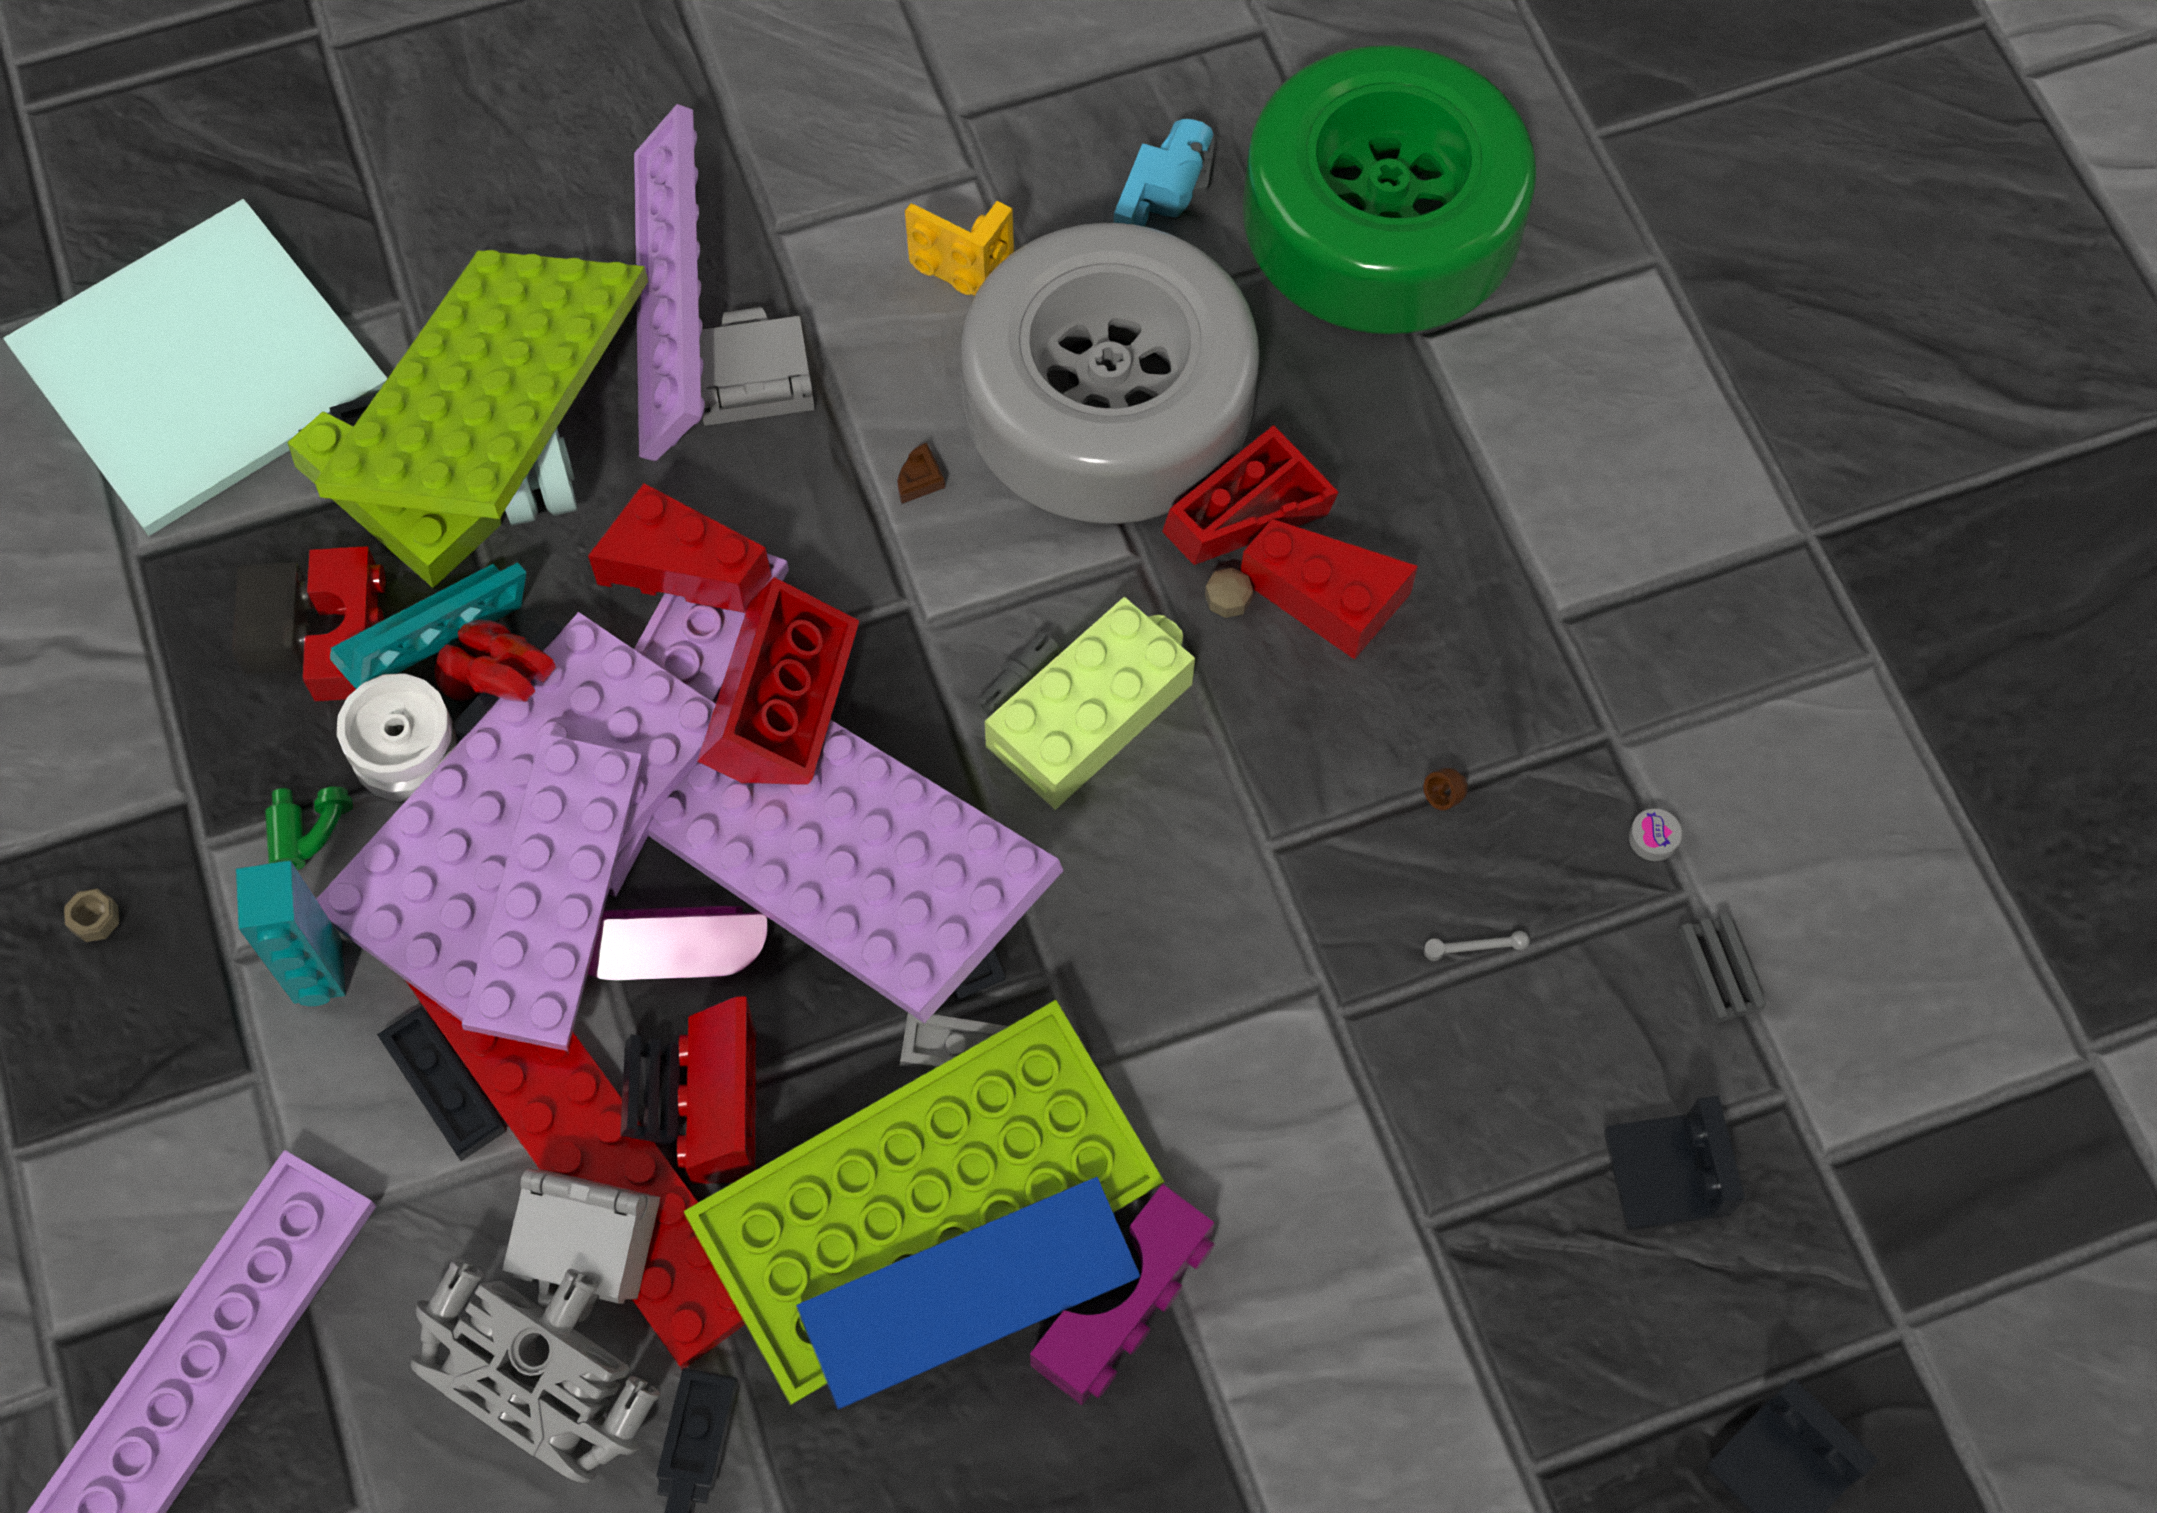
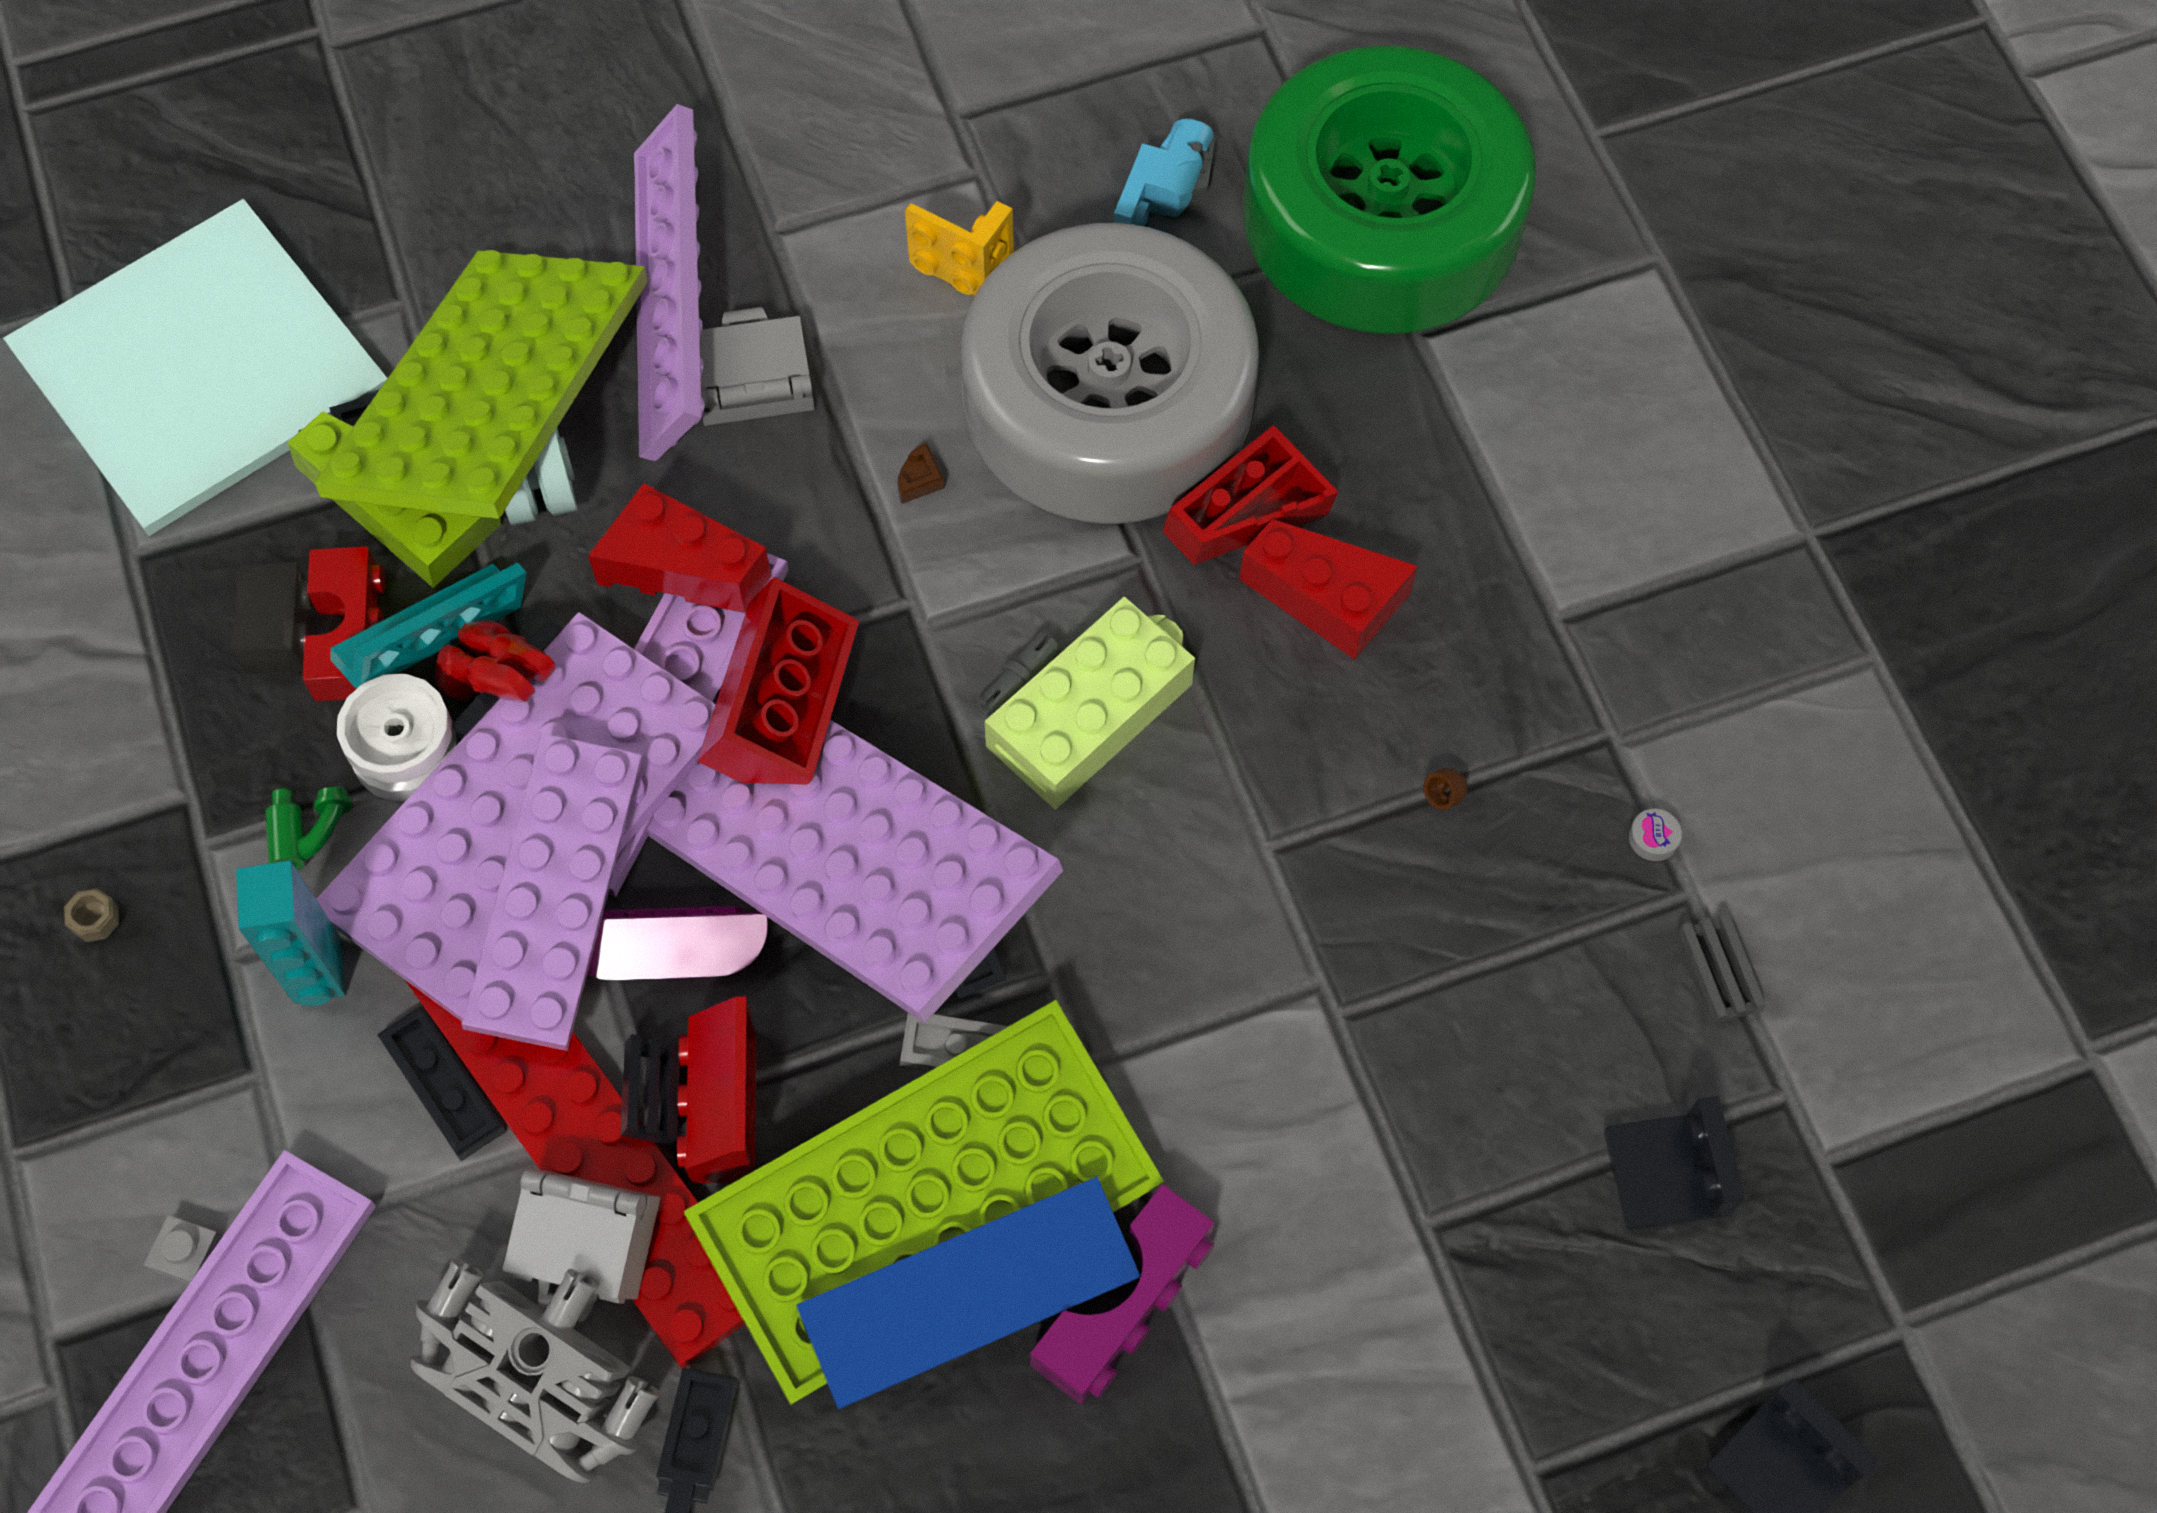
dark tan tile [1205,567,1253,618] -> none
light grey hinge [1424,931,1530,961] -> none
none -> light grey plate [144,1215,222,1284]

